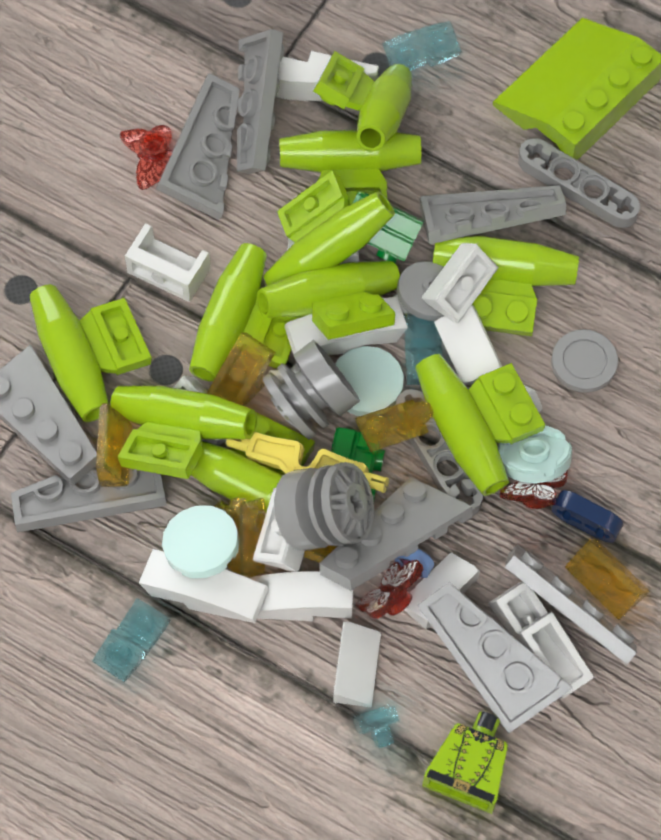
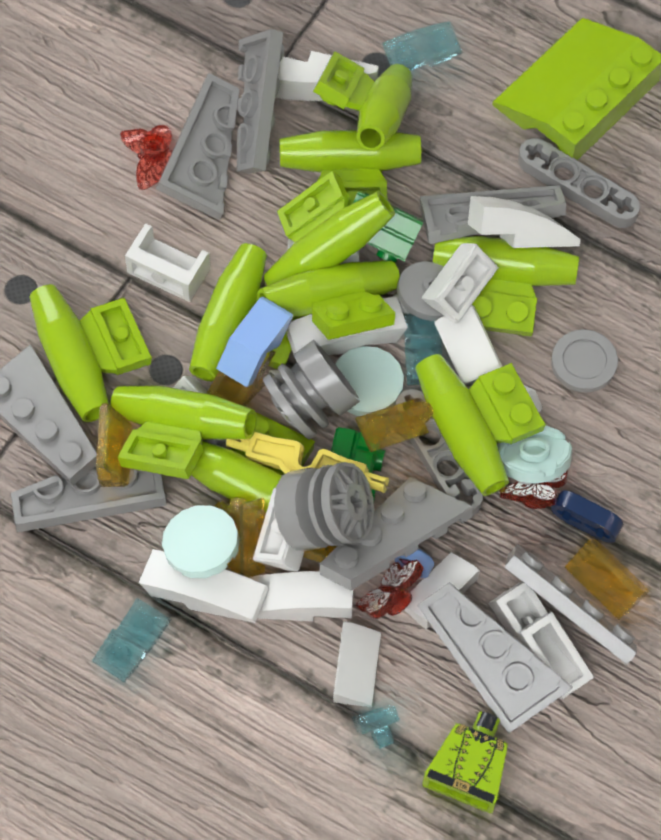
none -> light blue slope [216,297,293,387]
none -> white slope [468,196,580,248]

